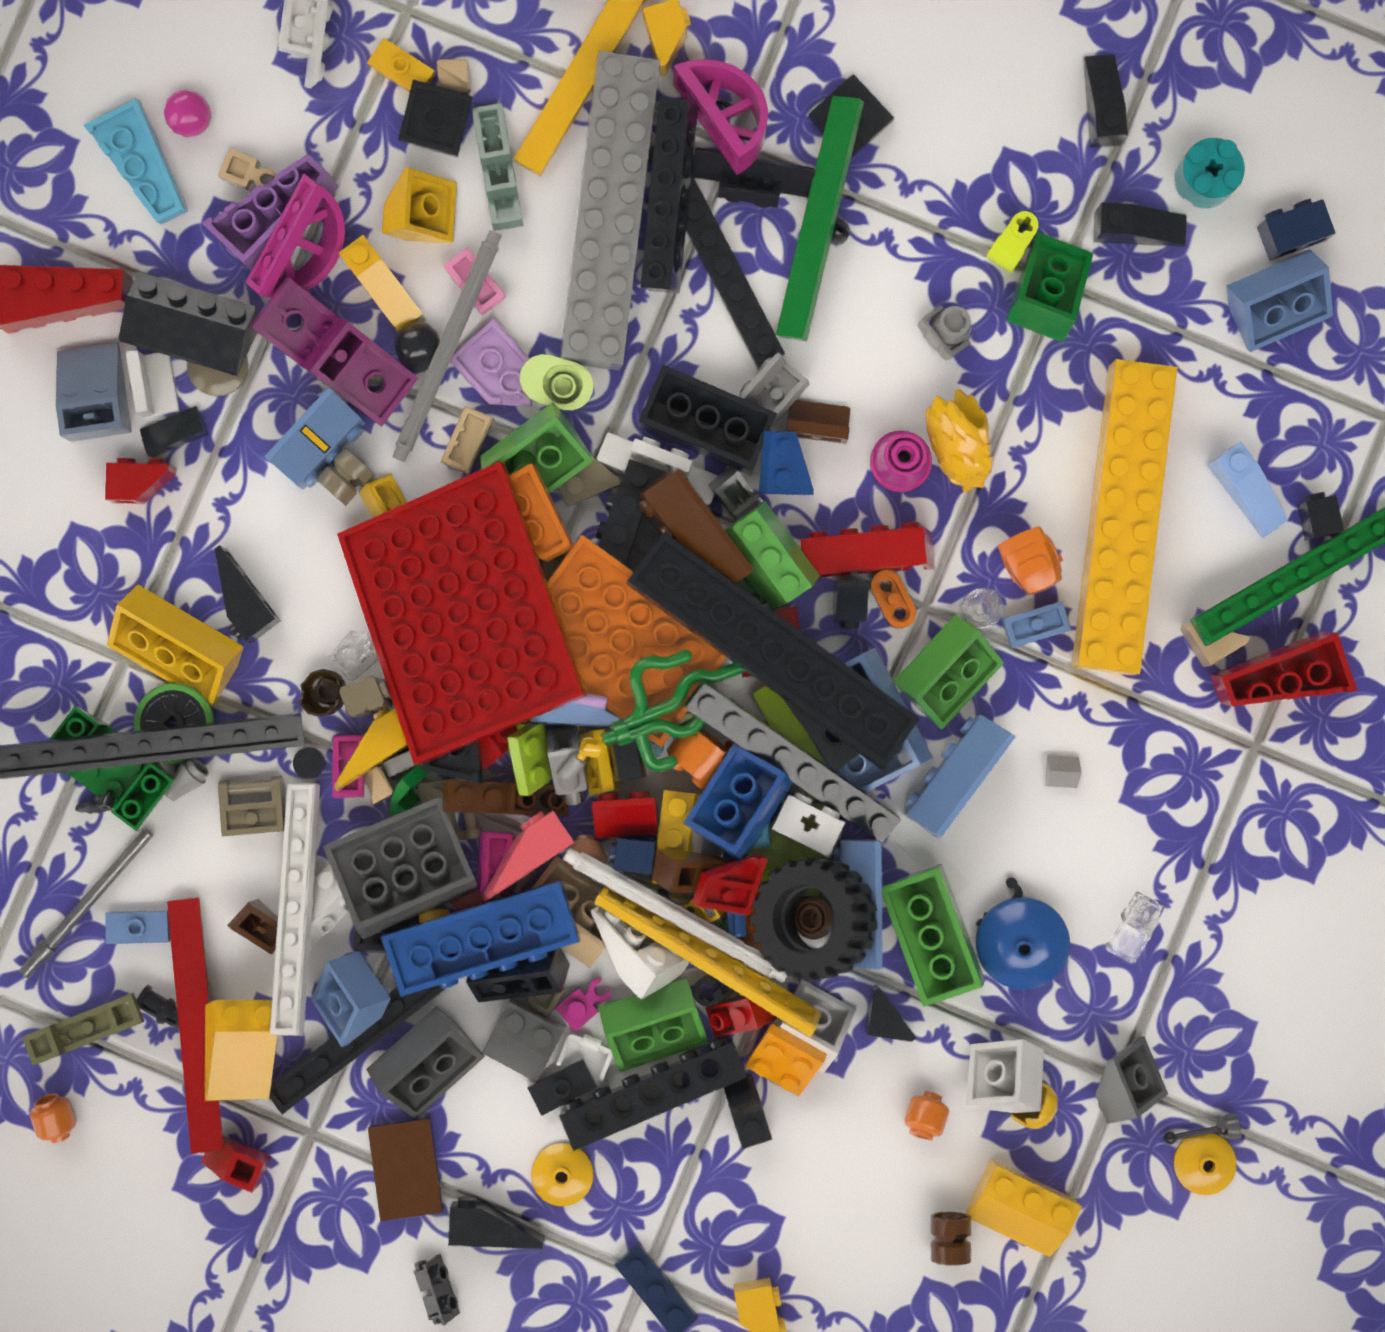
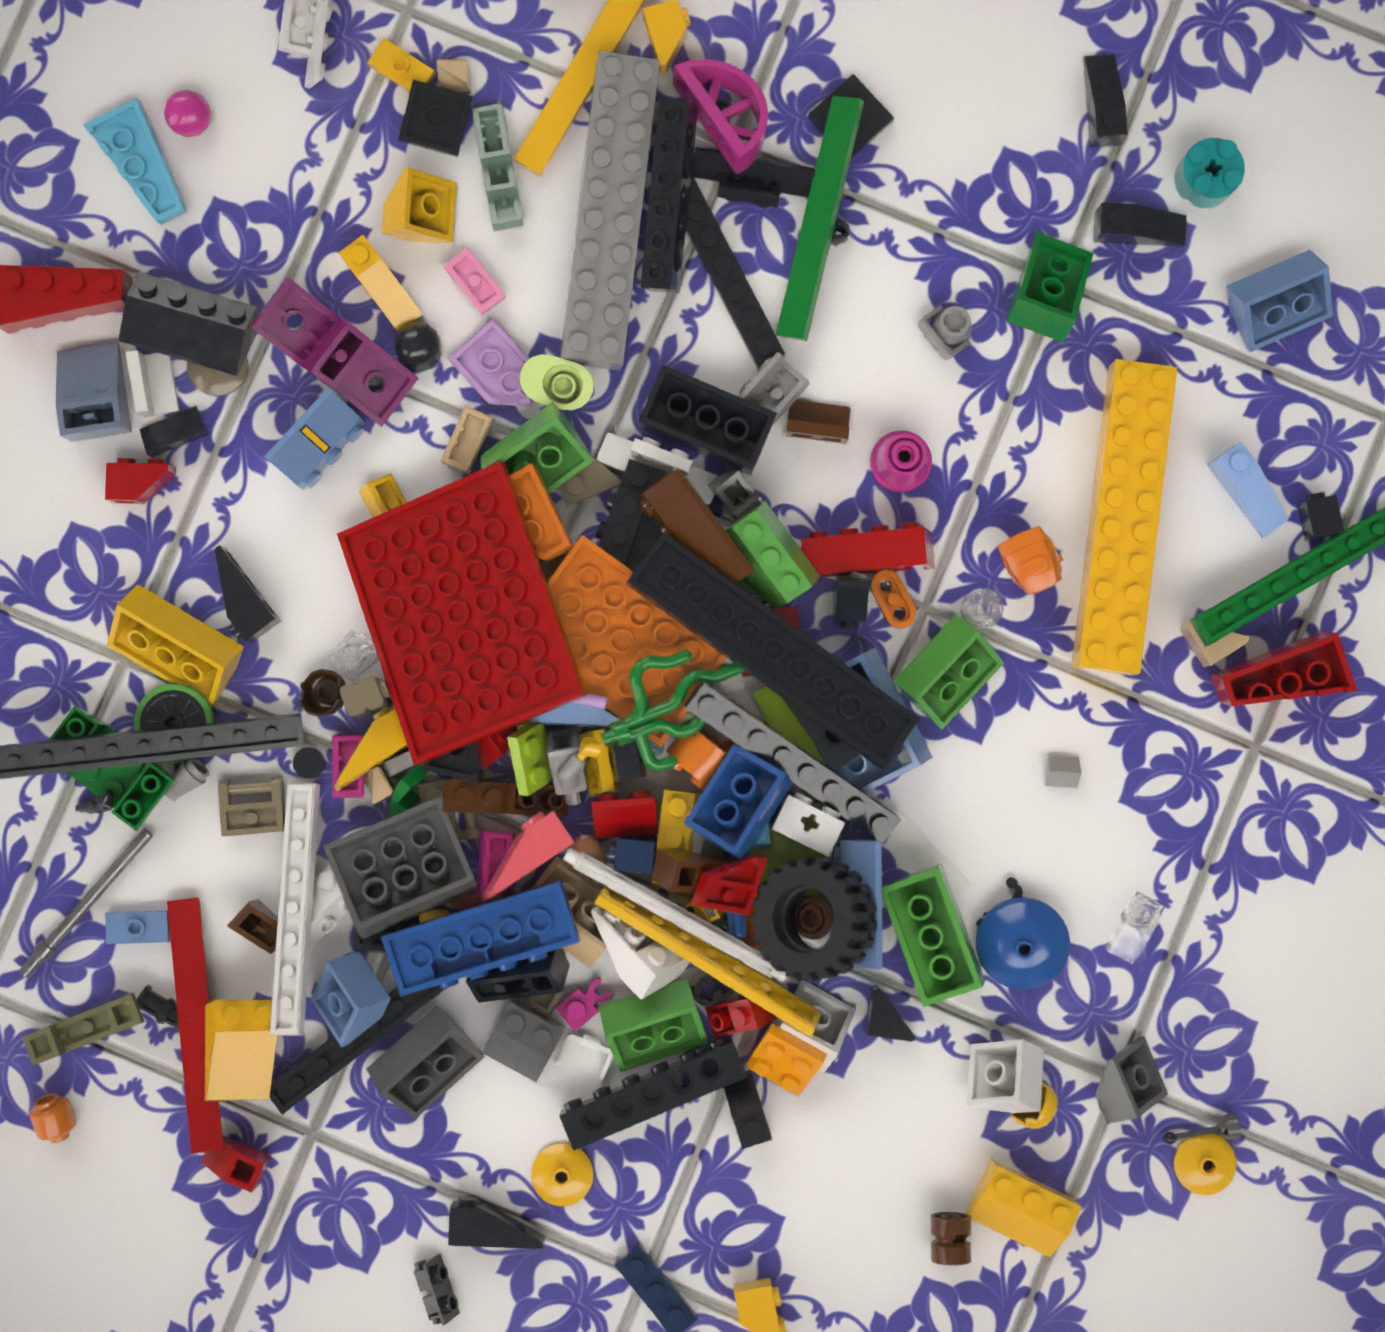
medium lavender wedge [202,154,339,271] -> none
tan plate [218,148,276,190] -> none
dark pink window [246,174,345,298] -> none
dark tan wheel [316,447,375,506] -> none
reddish brown tile [368,1117,443,1222] -> none
light grey piece [392,230,502,463] -> none
black plate [527,1058,597,1116] -> none
blue wing [759,431,814,495] -> none
medium blue slope [904,715,1016,838] -> none
orange head [905,1091,949,1141] -> none
yellow head [925,389,994,493] -> none
neon yellow piece [986,211,1038,274] -> none
medium blue plate [1001,601,1071,649] -> none
dark blue brick [1257,199,1336,261] -> none

